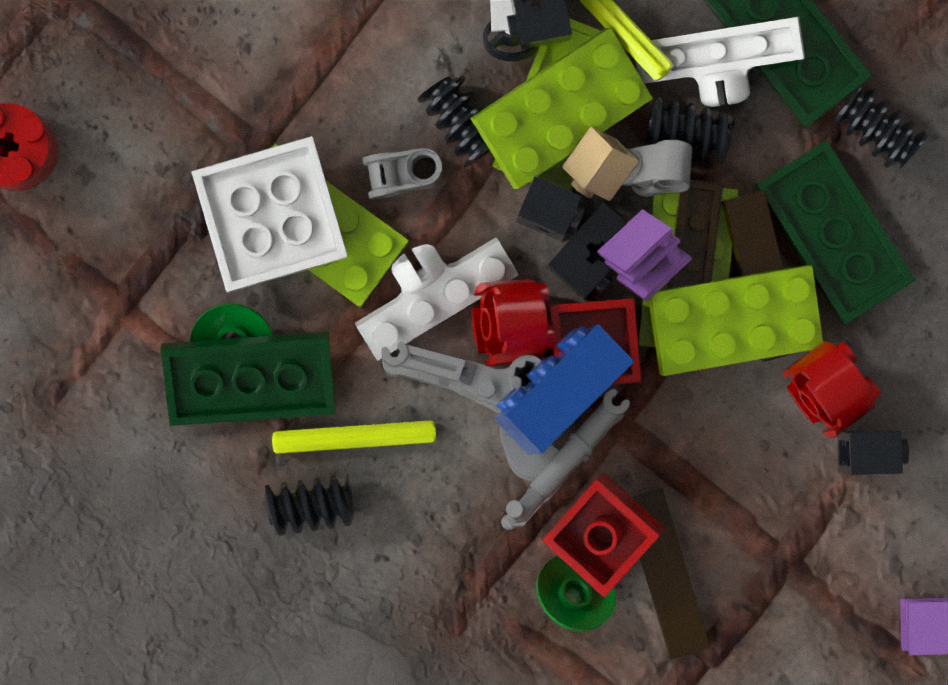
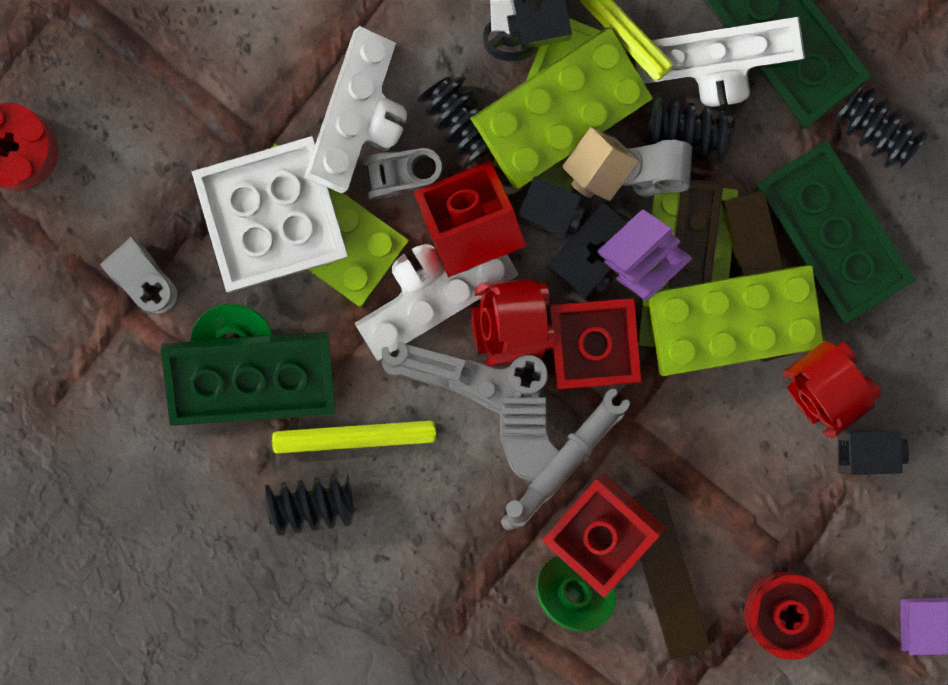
blue brick [493,324,634,455] -> none
none -> light grey piece [100,236,178,314]
none -> white plate [305,26,407,194]
none -> red brick [413,161,526,278]
none -> red brick [744,572,835,660]

